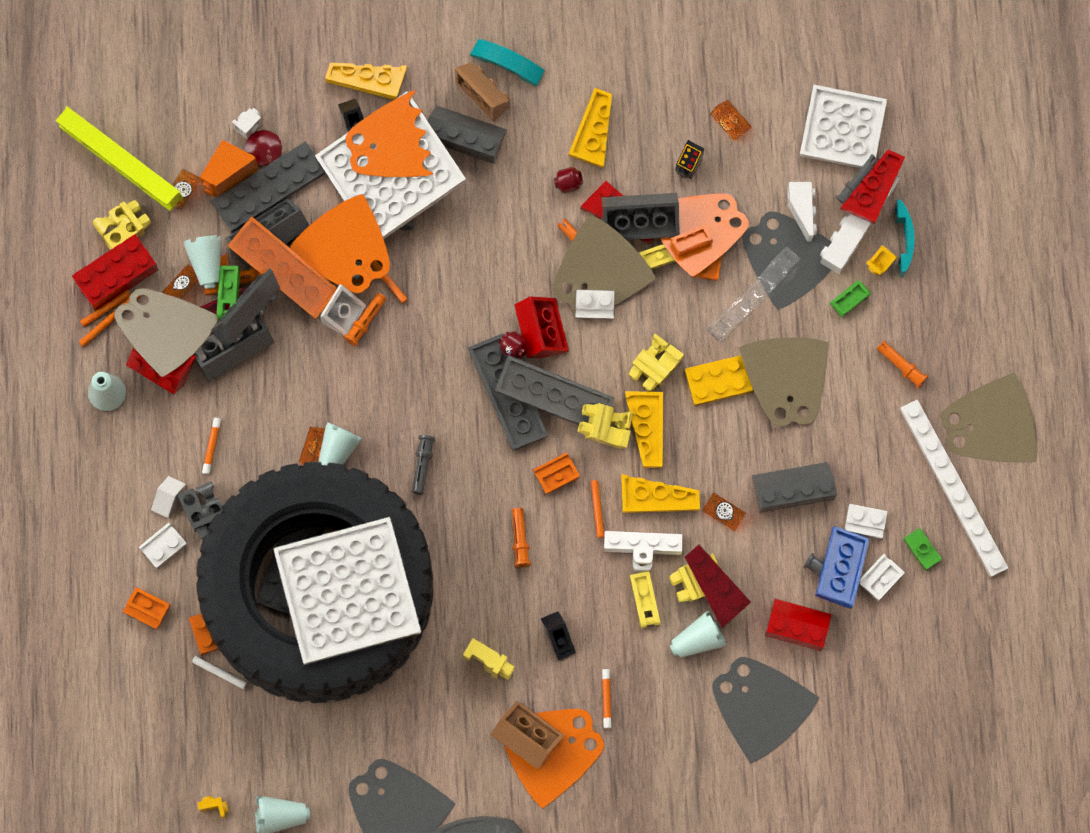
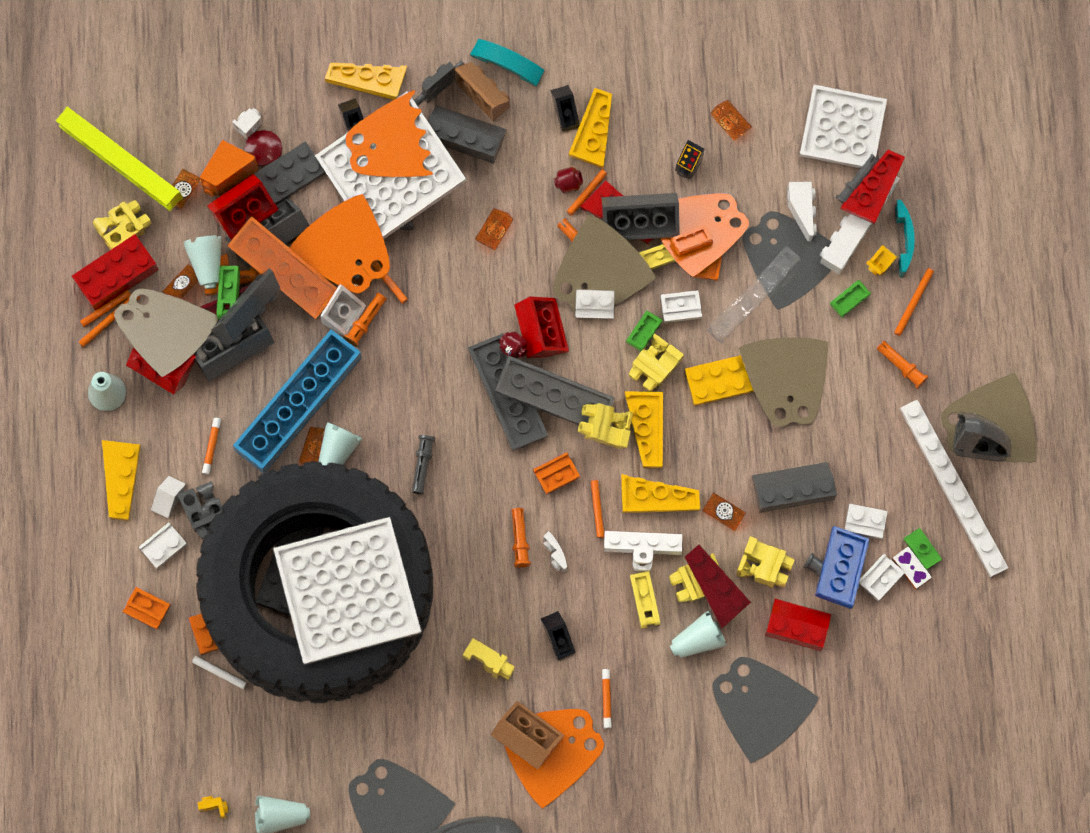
none -> yellow wing [102,440,141,521]
none -> red slope [207,174,278,240]
none -> dark azure brick [233,329,362,473]
none -> dark grey plate [414,60,464,106]
none -> clear orange slope [475,208,513,250]
none -> white slope [543,531,567,573]
none -> black slope [551,85,580,132]
none -> orange bar [566,169,607,216]
none -> bright green plate [626,311,663,352]
none -> white plate [660,290,702,323]
none -> light yellow hips [736,536,794,588]
none -> white tile [892,547,932,590]
none -> orange bar [894,268,934,336]
none -> dark grey panel [953,412,1012,462]

